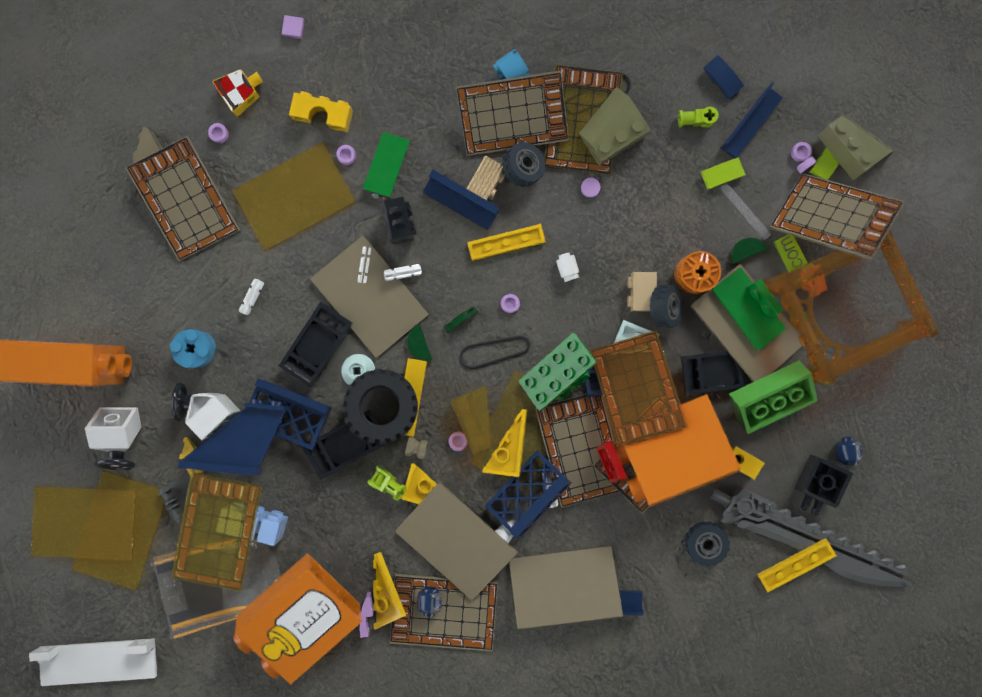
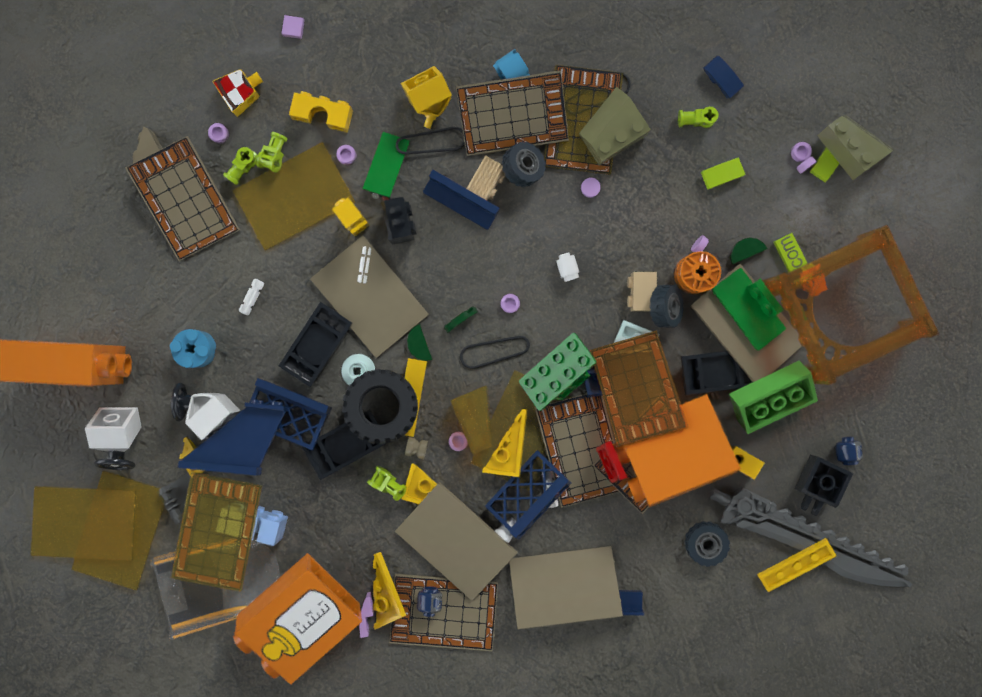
white bracket [29,638,157,686] -> none
white axle [384,264,421,281] -> none
yellow tile [467,224,546,261] -> none
clear piece [719,182,771,240] -> none
dark blue panel [720,82,783,159] -> none
piece [770,173,904,261] -> none
none -> lime connector [223,147,257,185]
none -> lime connector [256,132,287,173]
none -> yellow arch [332,198,370,236]
none -> black piece [396,127,465,154]
none -> yellow piece [400,66,452,129]
none -> lavender tile [691,235,709,252]

